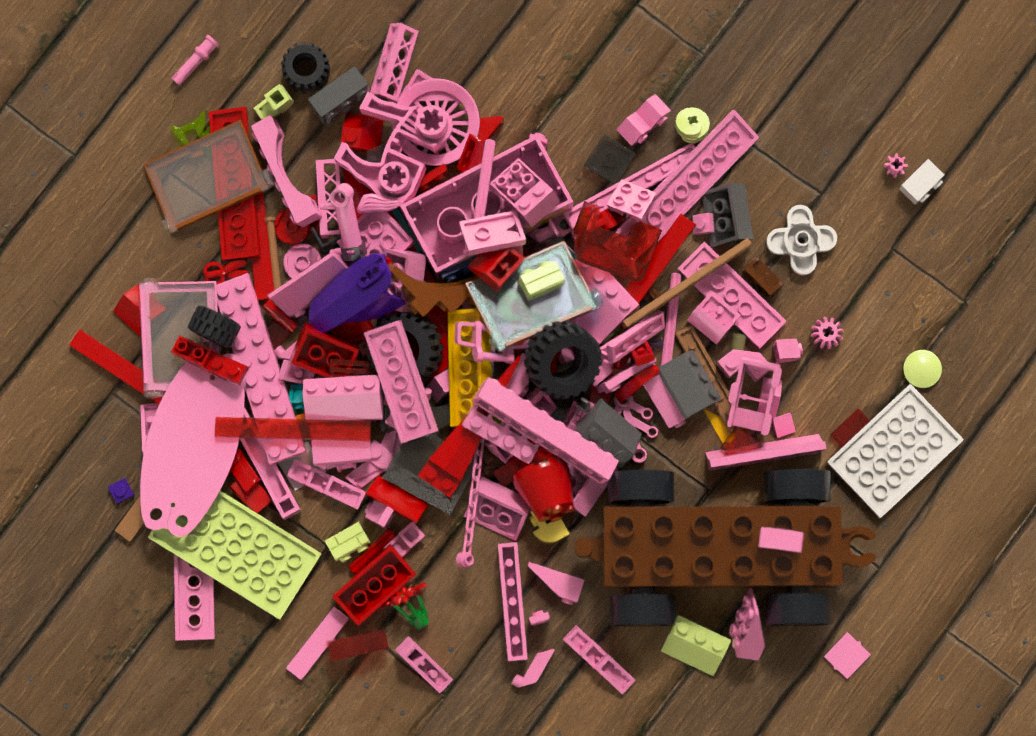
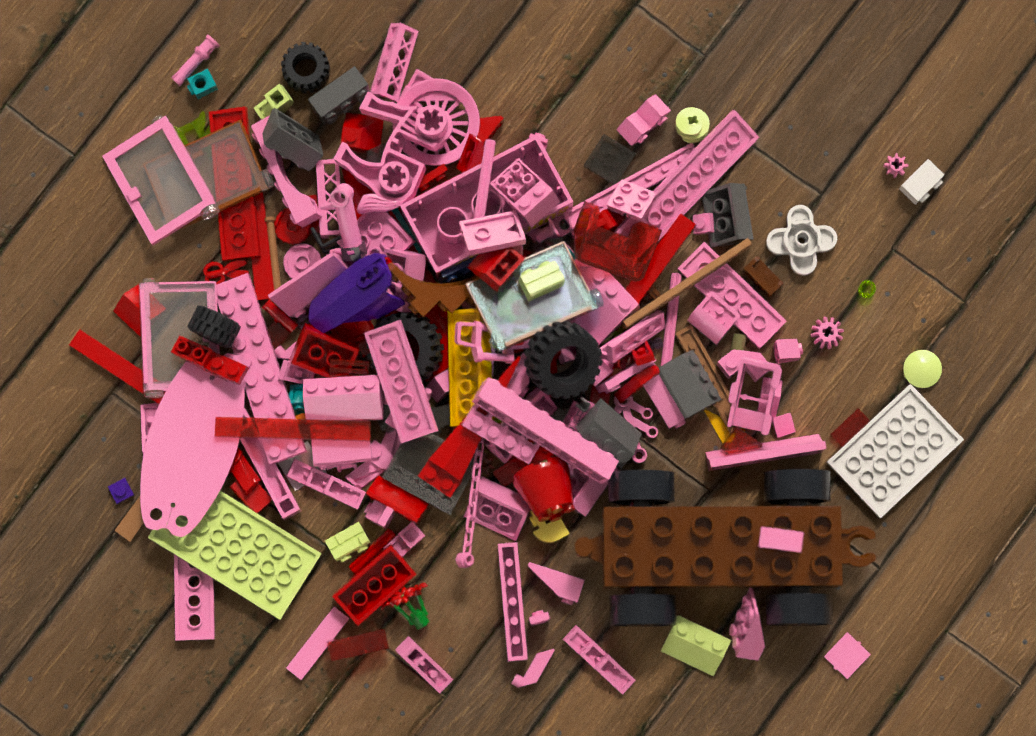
none -> door [102,115,220,245]
none -> teal brick [187,69,218,99]
none -> dark grey slope [262,108,323,171]
none -> clear neon green bush [858,280,876,298]

